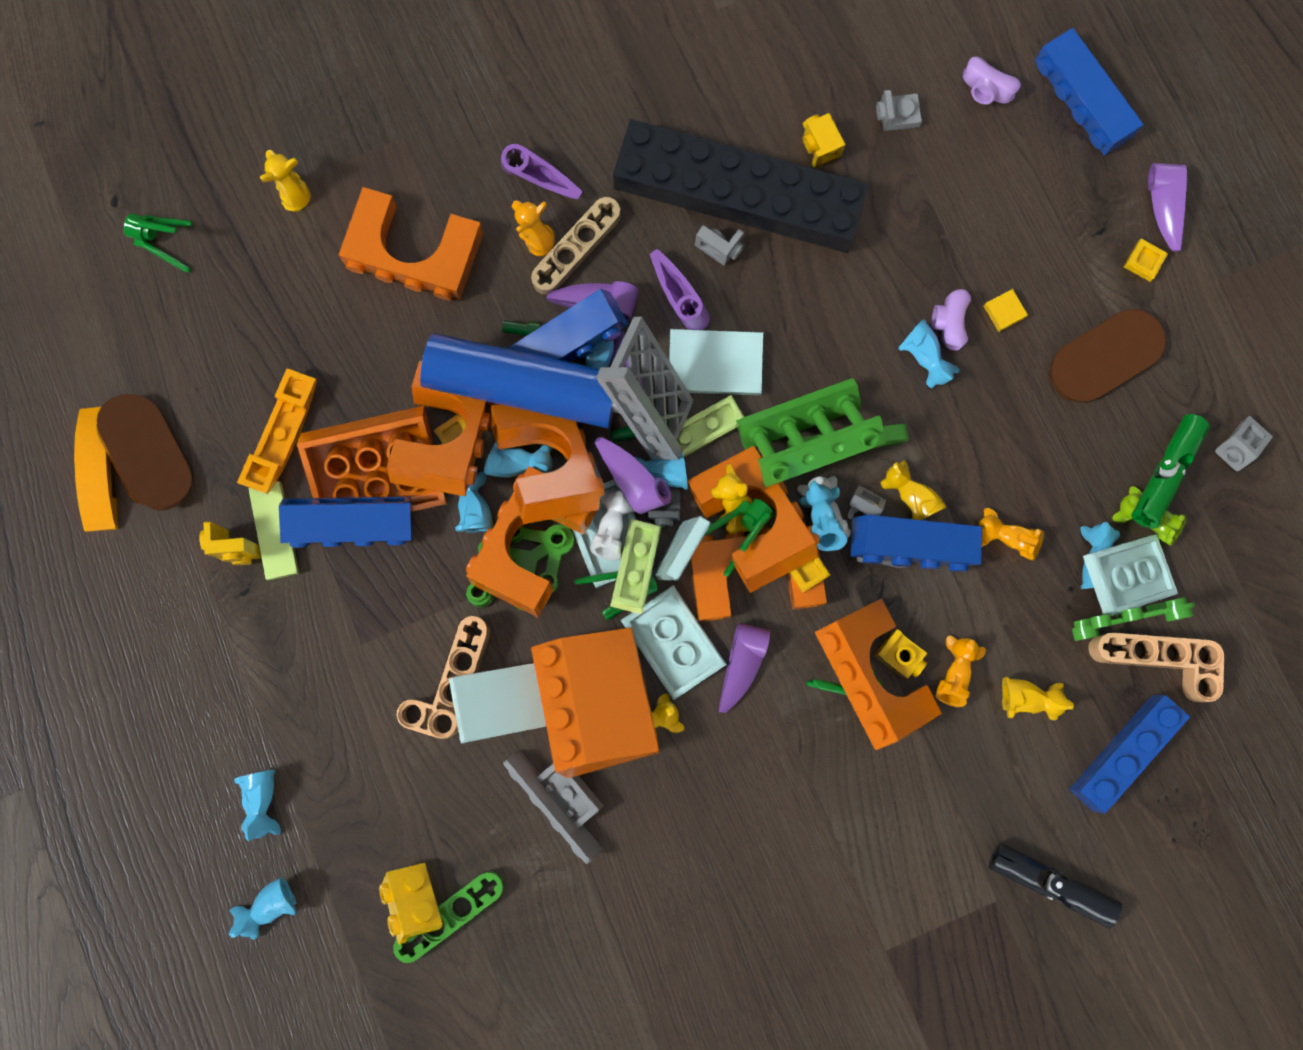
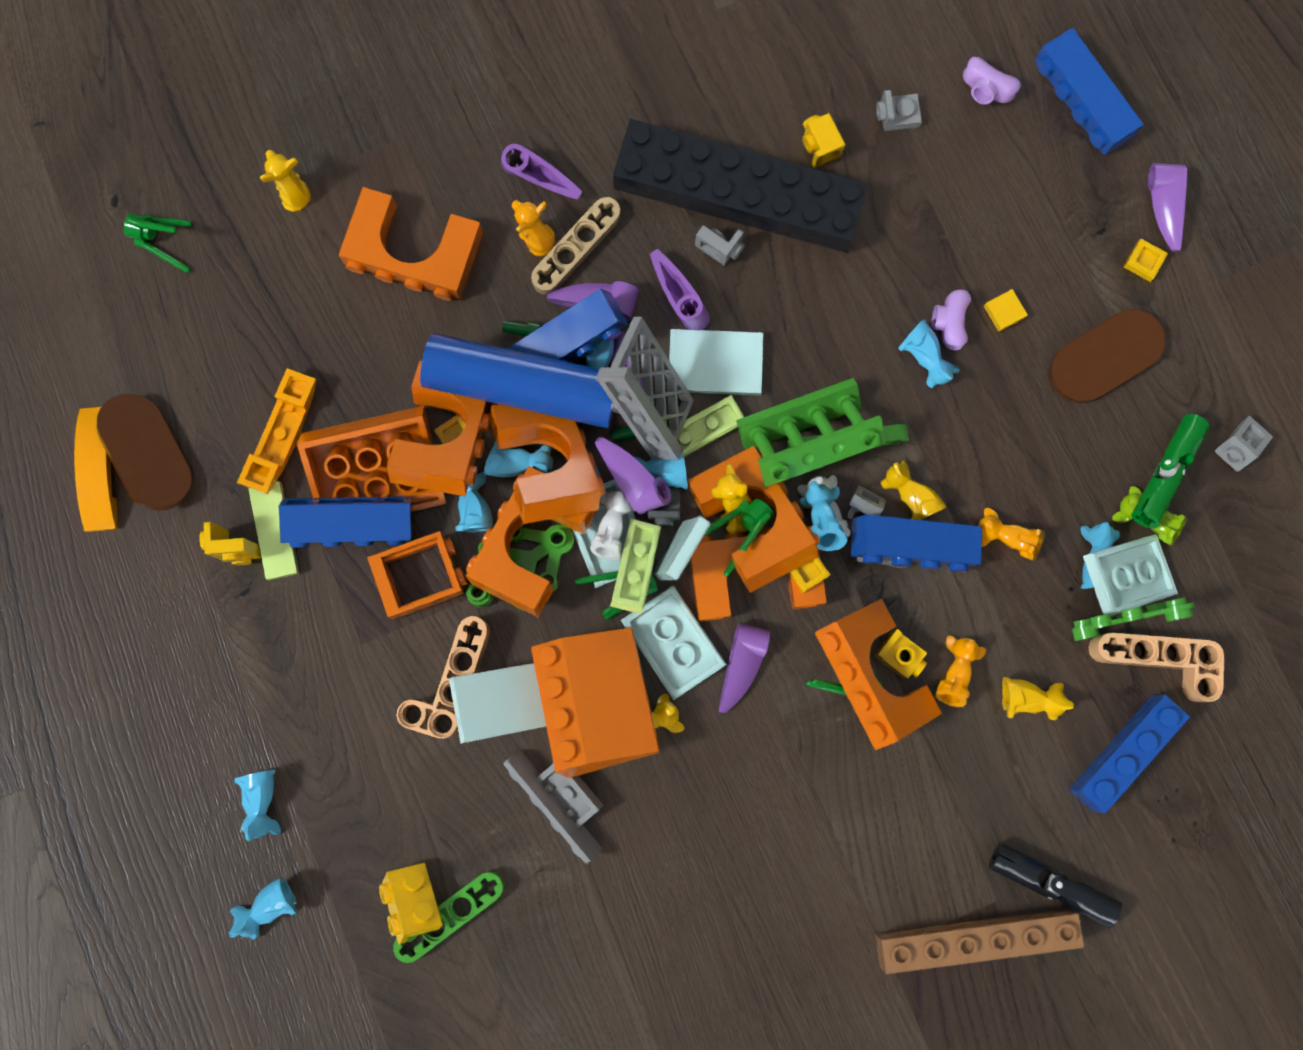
none -> orange window [367,531,467,620]
none -> medium nougat brick [875,909,1084,974]

